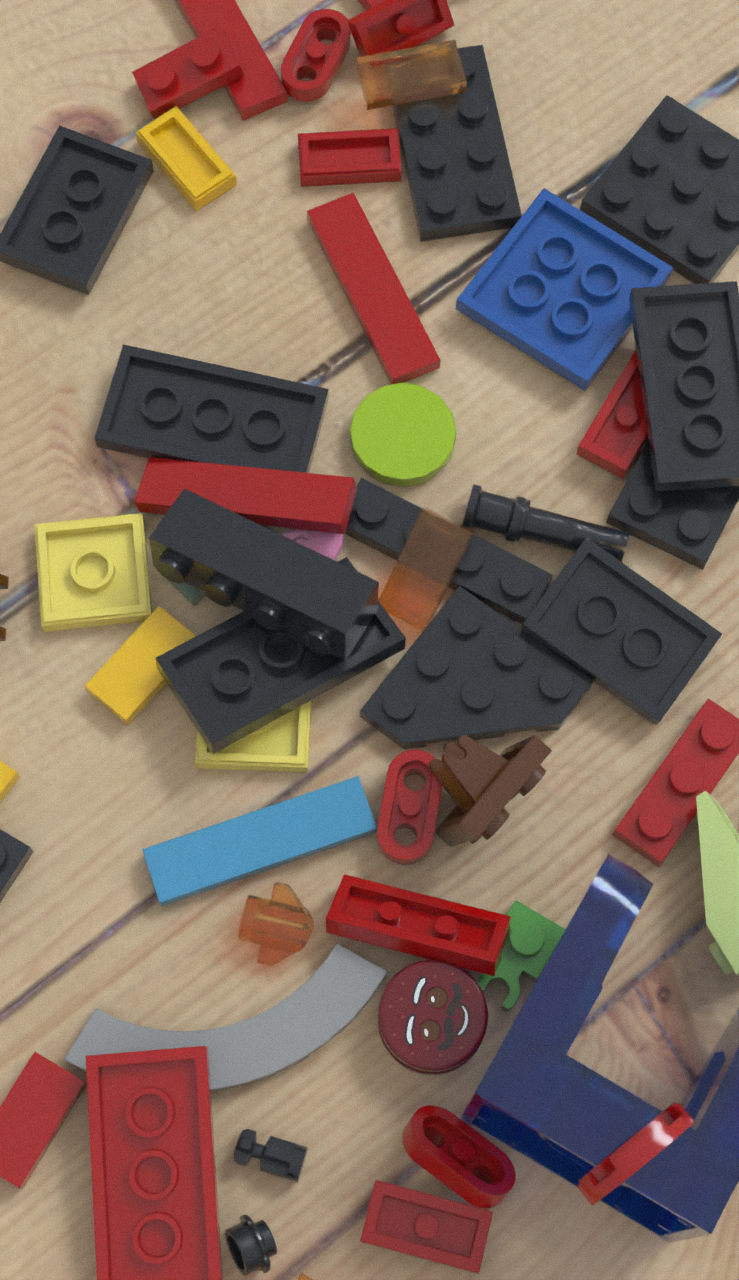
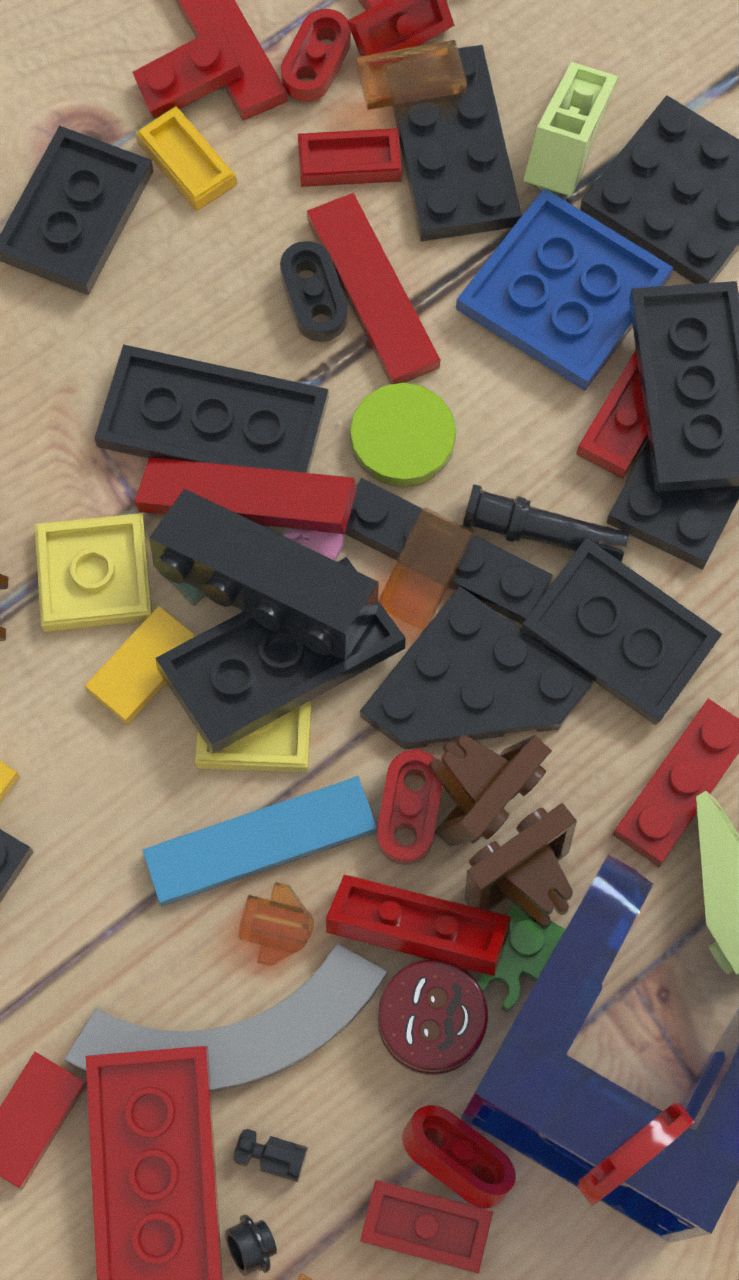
none -> black plate [280,241,347,342]
none -> reddish brown plate [465,803,577,929]
none -> yellowish green slope [523,62,618,196]

